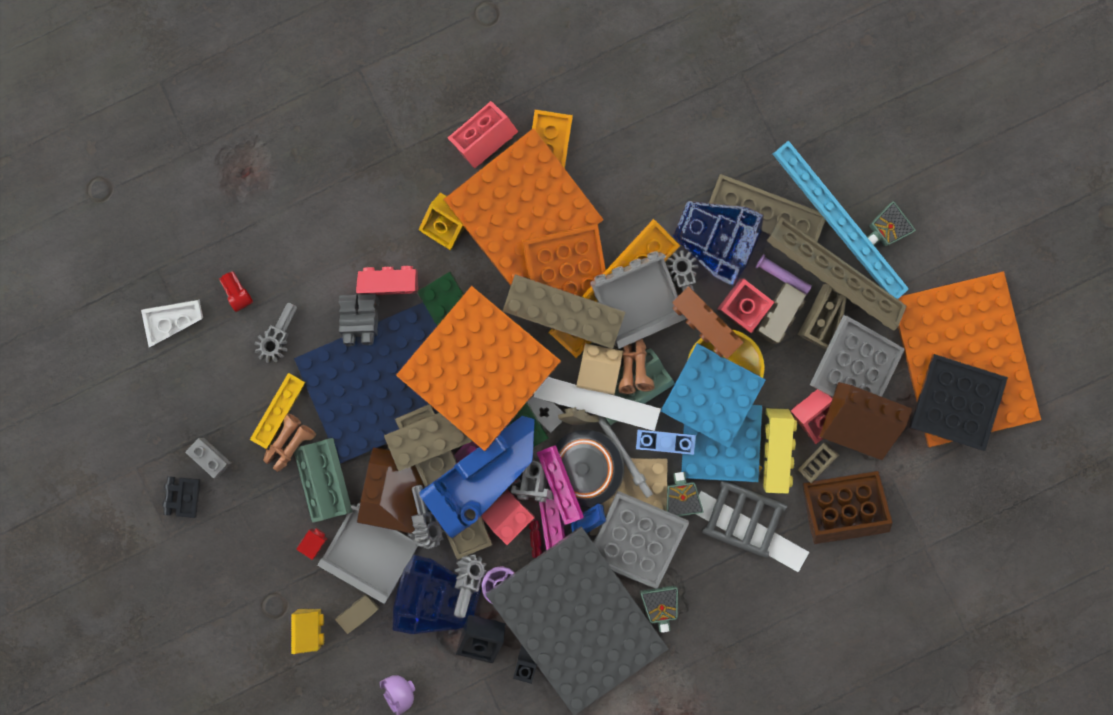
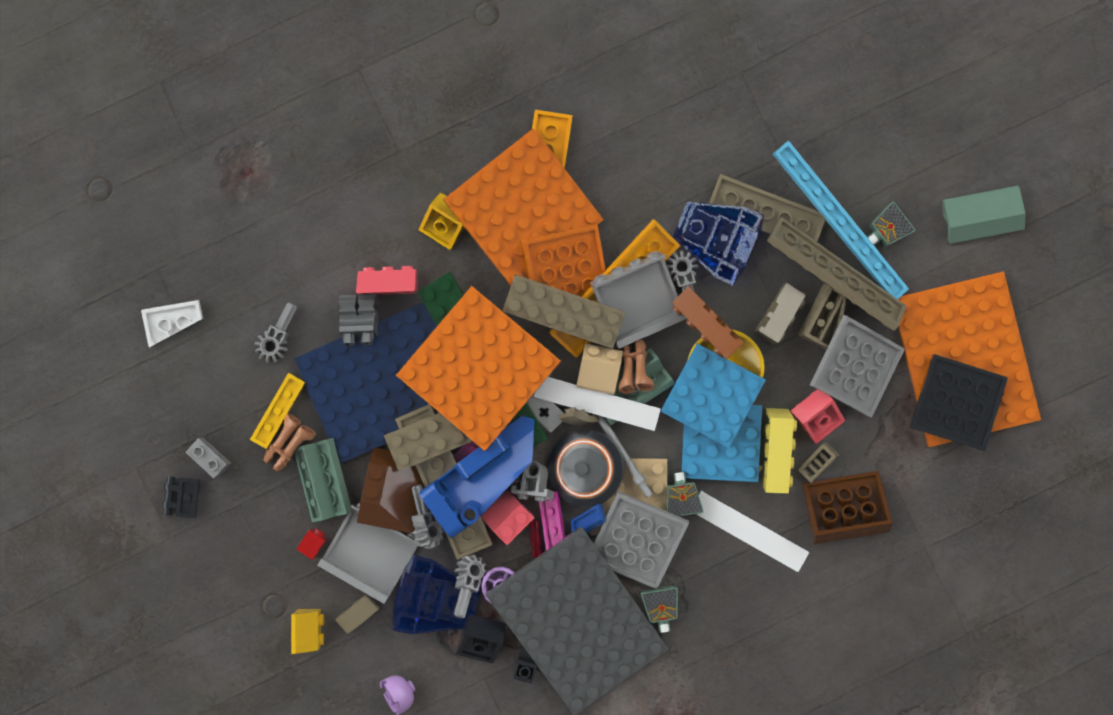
red piece [219,271,253,312] -> none
coral slope [448,101,518,169] -> none
dark pink plate [537,445,584,525] -> none
light blue slope [636,430,696,455] -> none
dark grey bar [702,480,787,558] -> none
coral slope [717,279,774,333] -> none
lavender pin [756,254,812,295] -> none
reddish brown slope [819,382,912,460] -> none
none -> sand green slope [943,186,1026,244]

